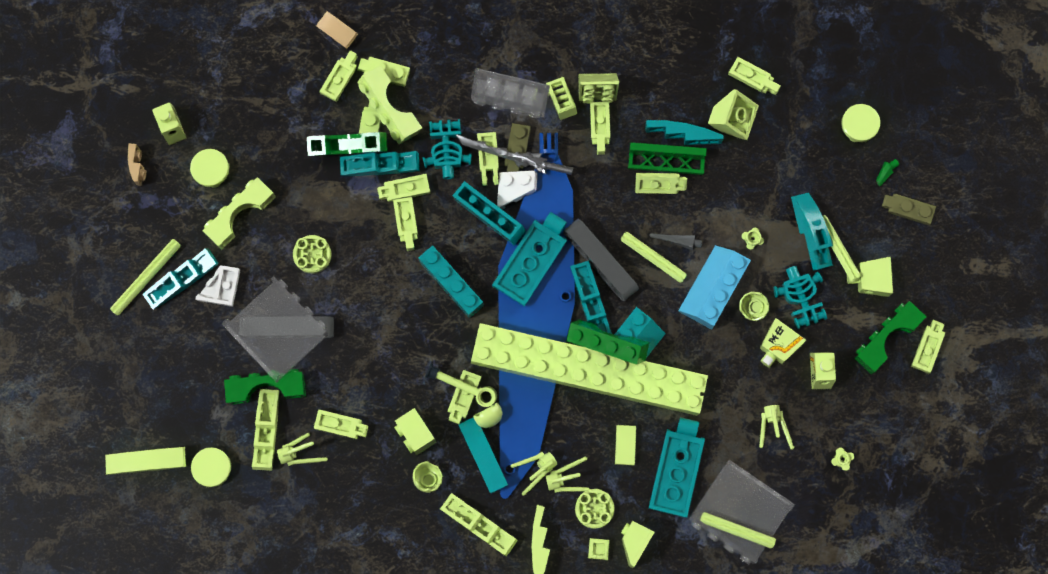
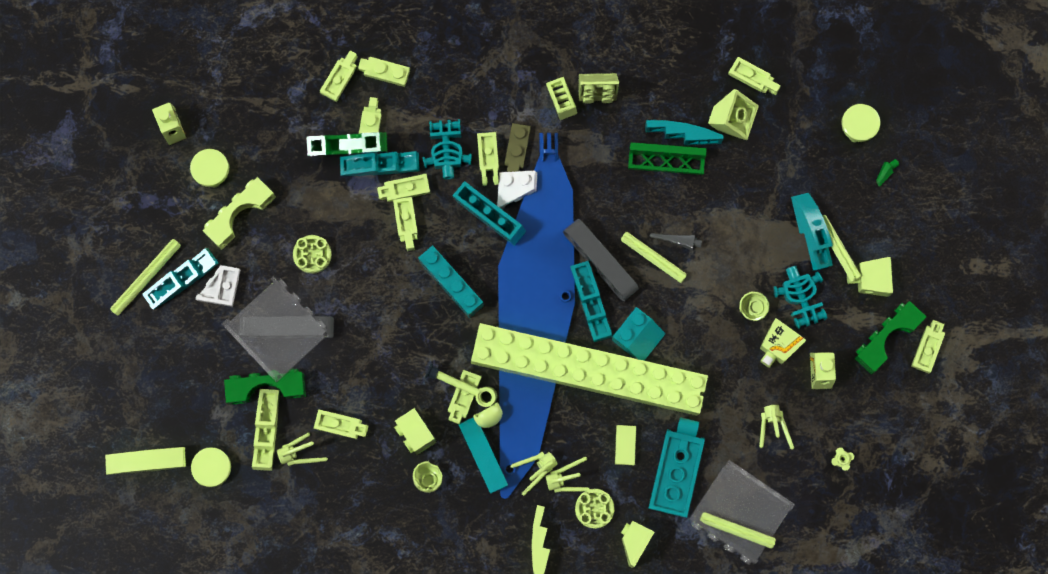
tan slope [128,143,146,186] -> none
tan slope [316,11,358,49] -> none
yellowish green arch [357,65,422,144] -> none
yellowish green slope [440,493,518,557] -> none
flat silver sword [456,134,573,175] -> none
clear slope [471,68,550,118] -> none
teal hinge [492,212,567,307] -> none
green arch [567,320,650,365] -> none
yellowish green tile [588,538,609,560] -> none
yellowish green hinge [590,102,610,155] -> none
yellowish green hinge [635,173,687,194] -> none
medium azure slope [678,245,751,330] -> none
yellowish green plate [742,228,764,250] -> none
olive hinge [882,194,936,226] -> none

